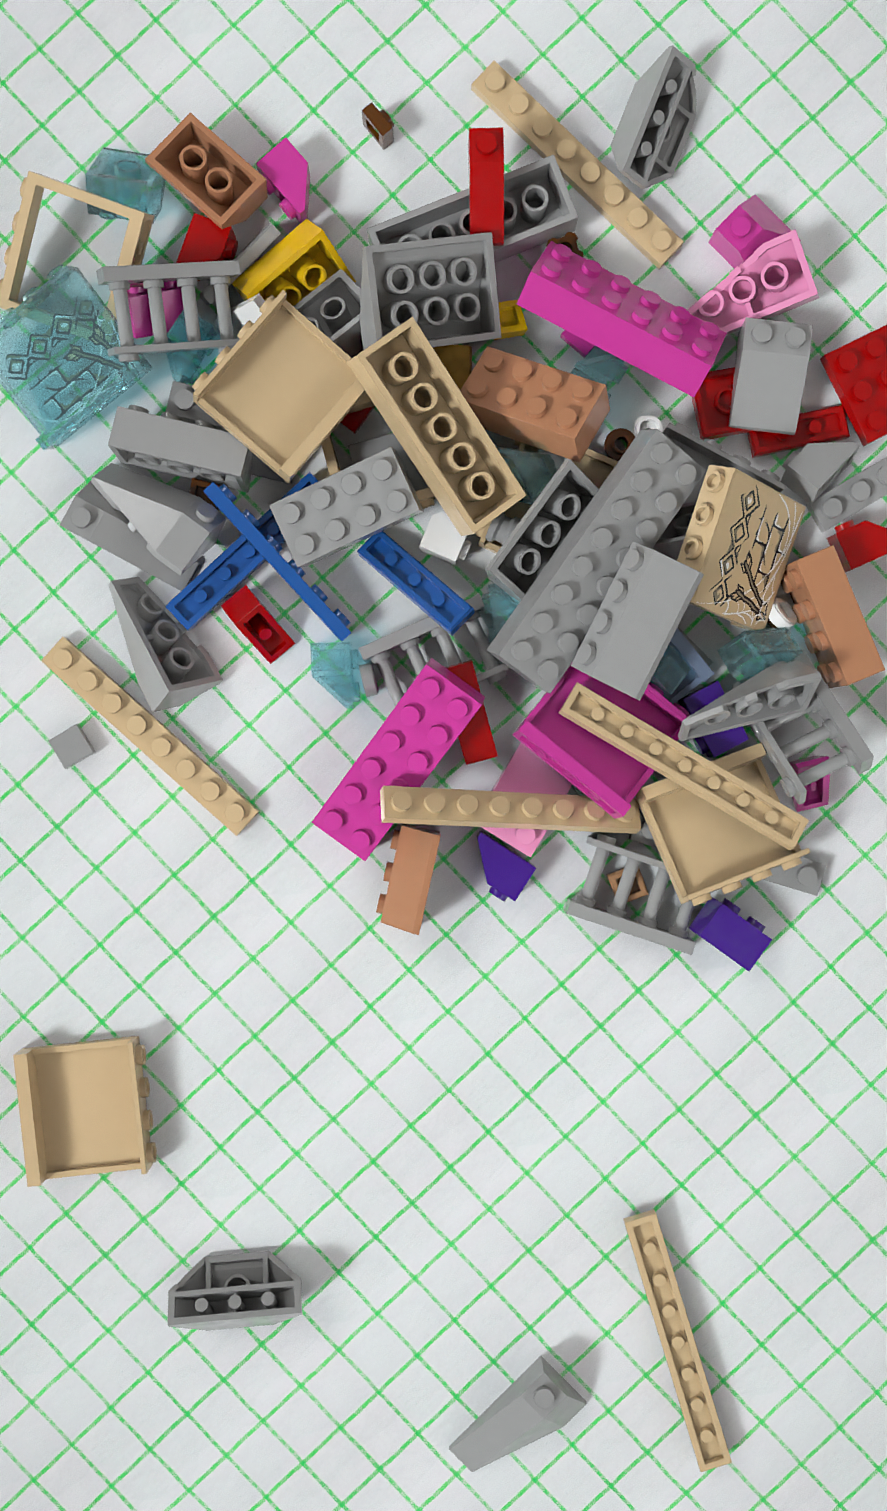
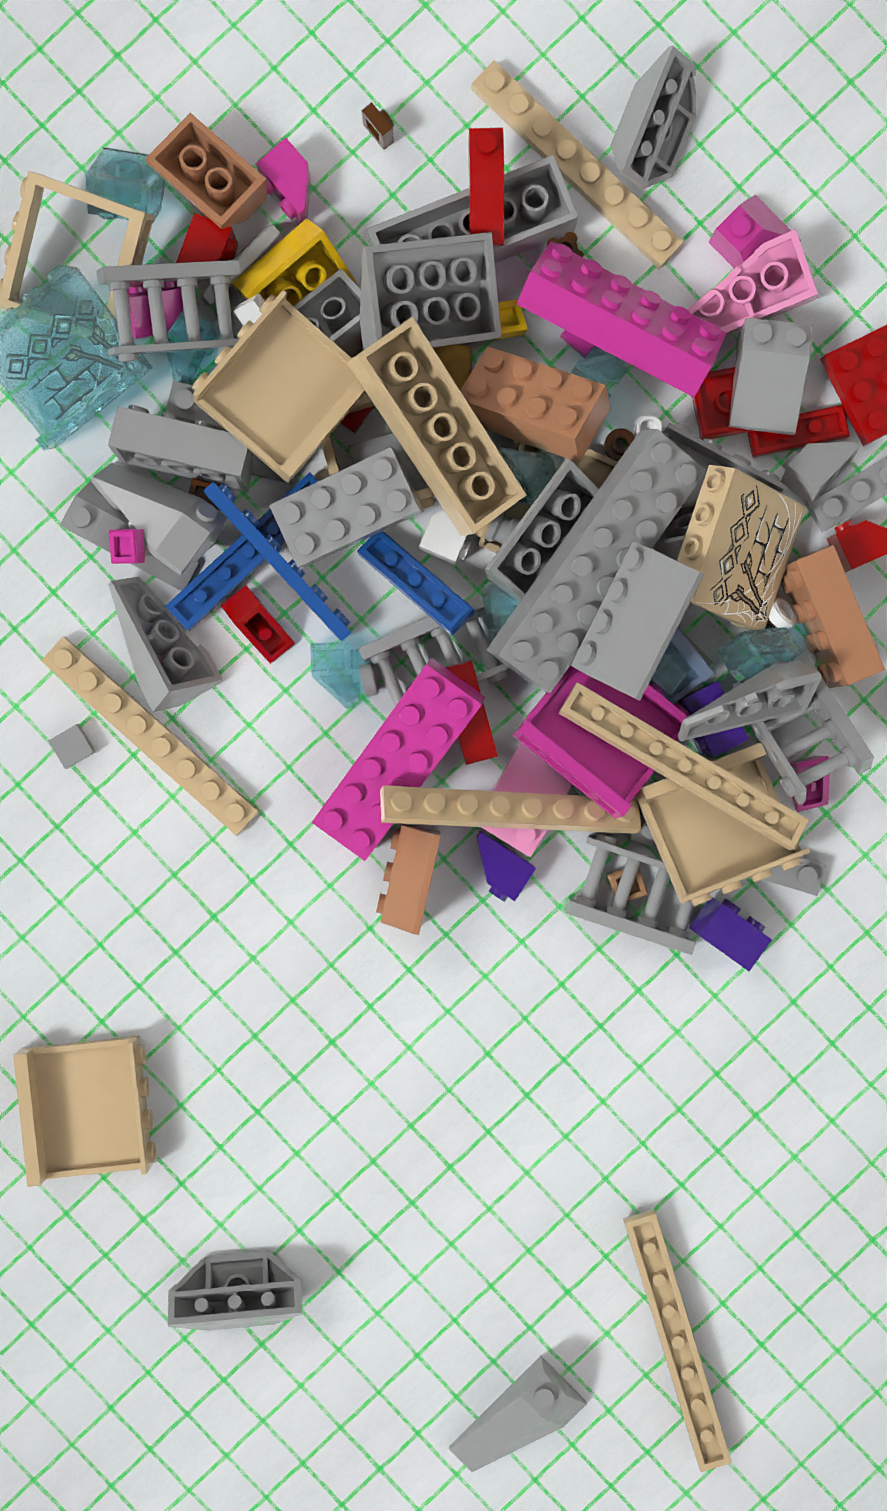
none -> dark pink tile [109,529,145,564]

